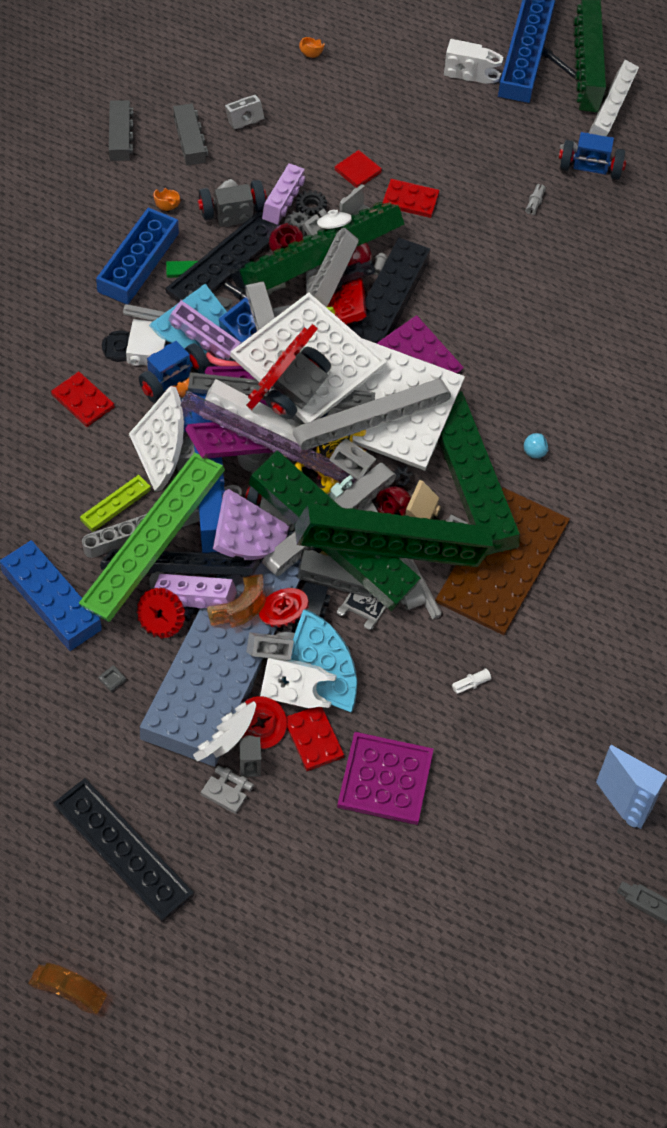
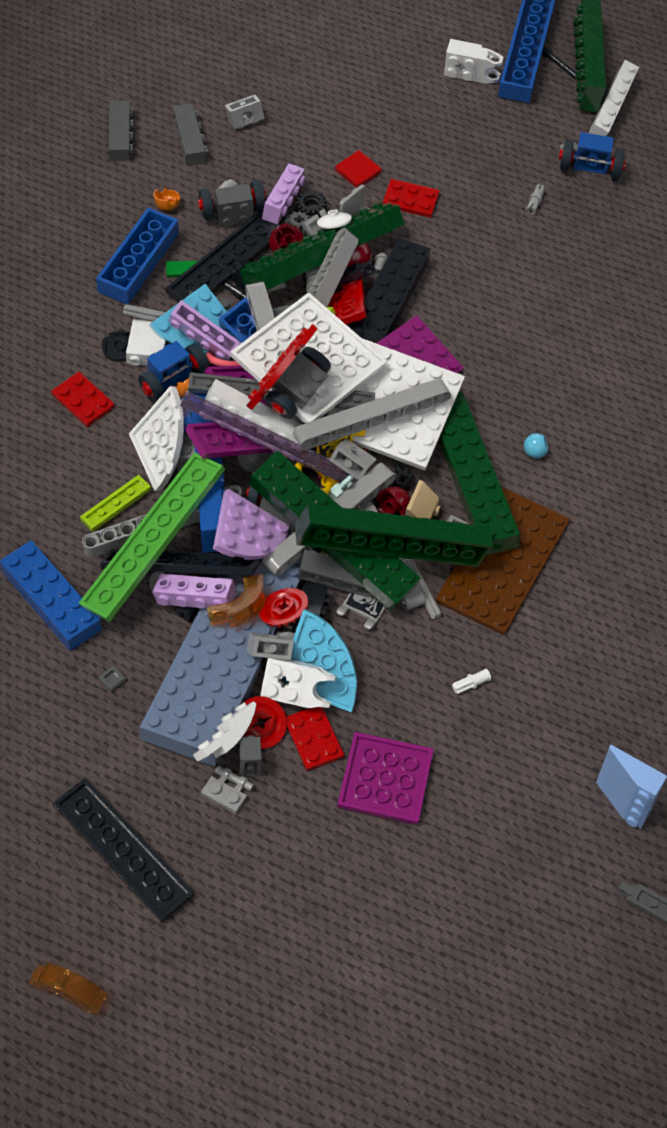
red gear [136,588,185,639] -> none
orange hair [299,37,325,58] -> none

